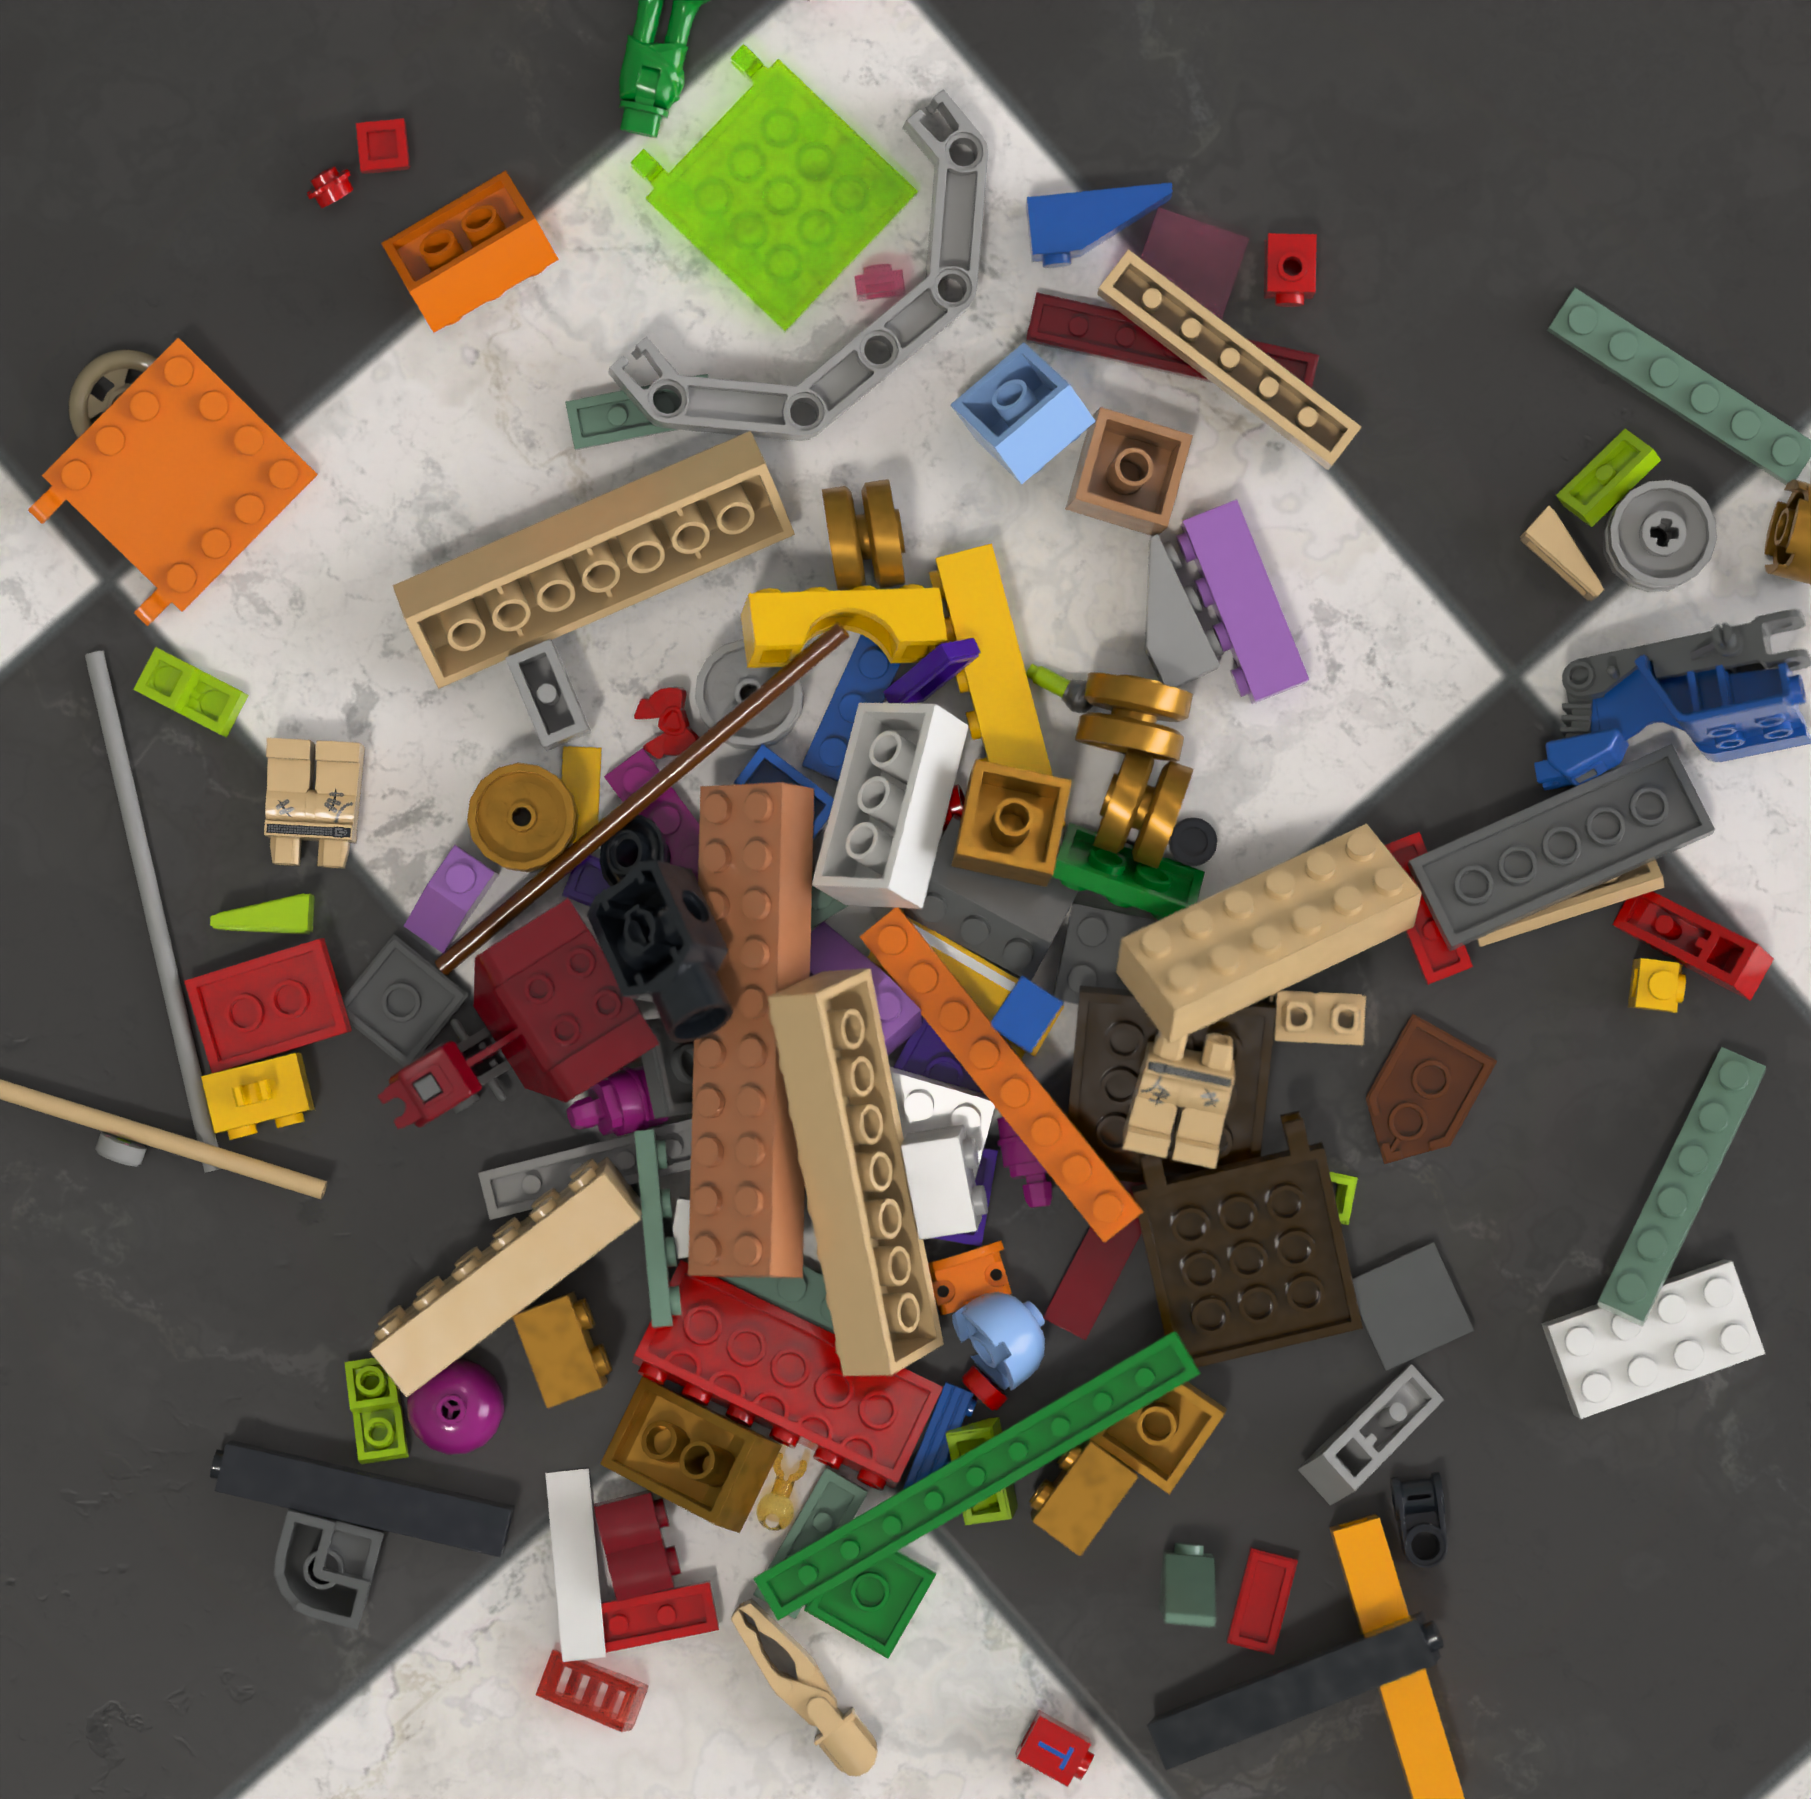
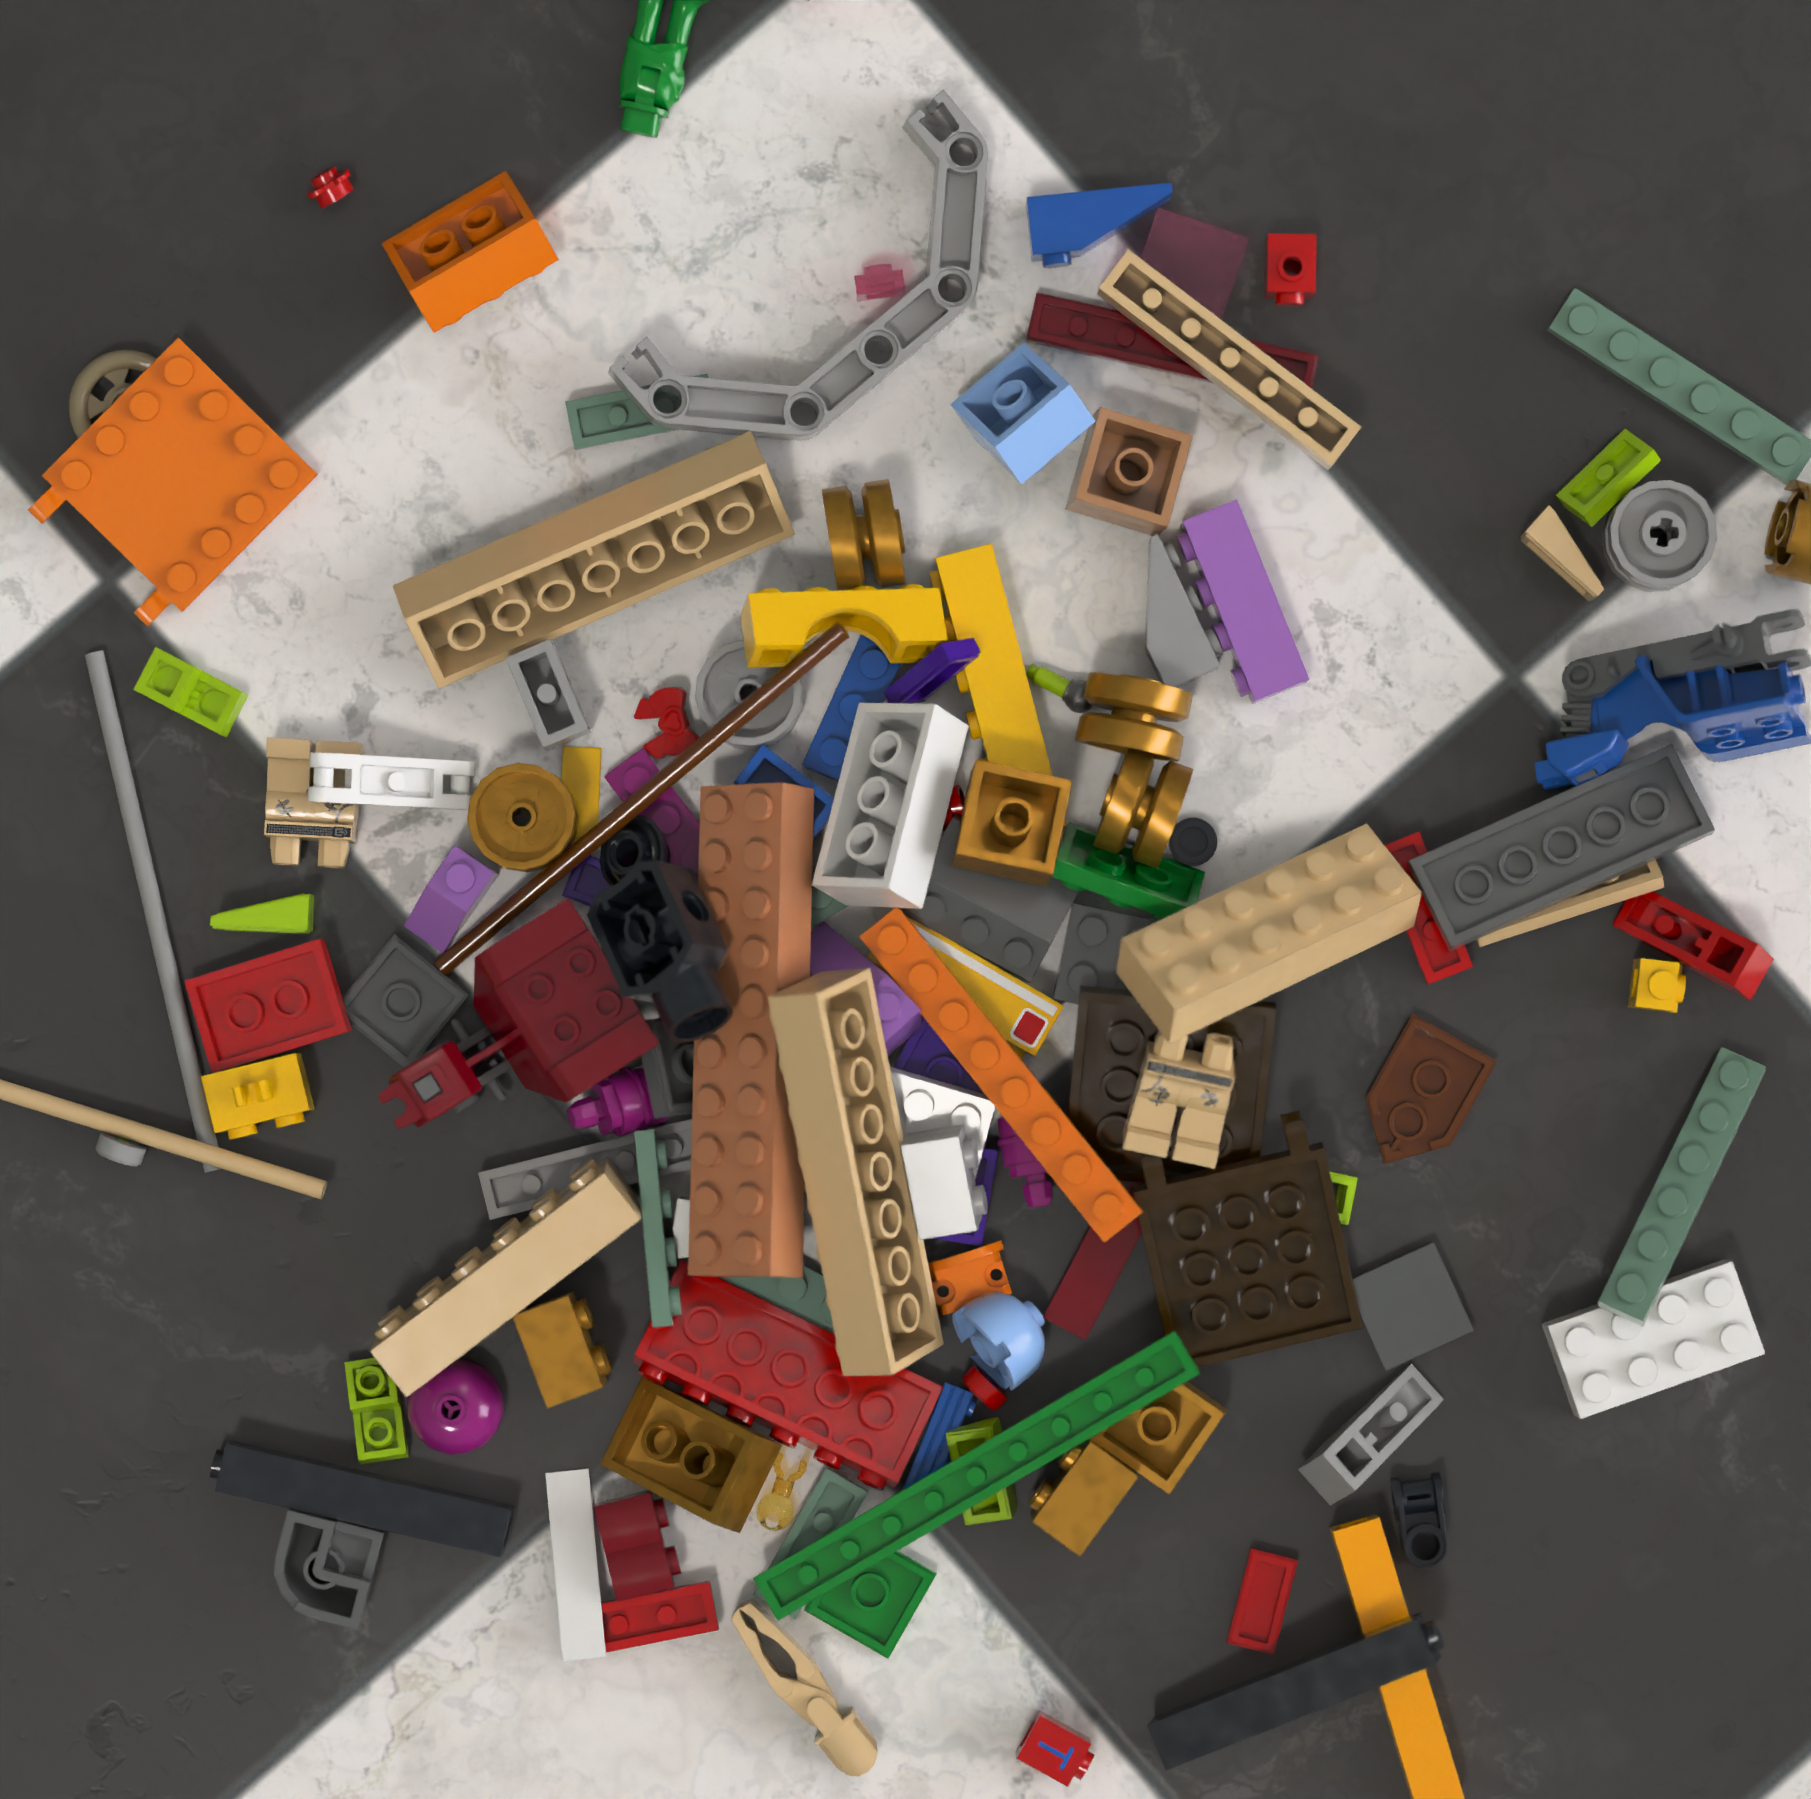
red plate [356,118,410,174] -> none
clear red slope [536,1649,649,1732] -> none
clear neon green plate [630,44,918,333] -> none
blue panel [991,976,1064,1053] -> none
sand green slope [1159,1542,1216,1627] -> none
tan hips [1267,990,1366,1045] -> none
none -> white plate [308,752,476,810]

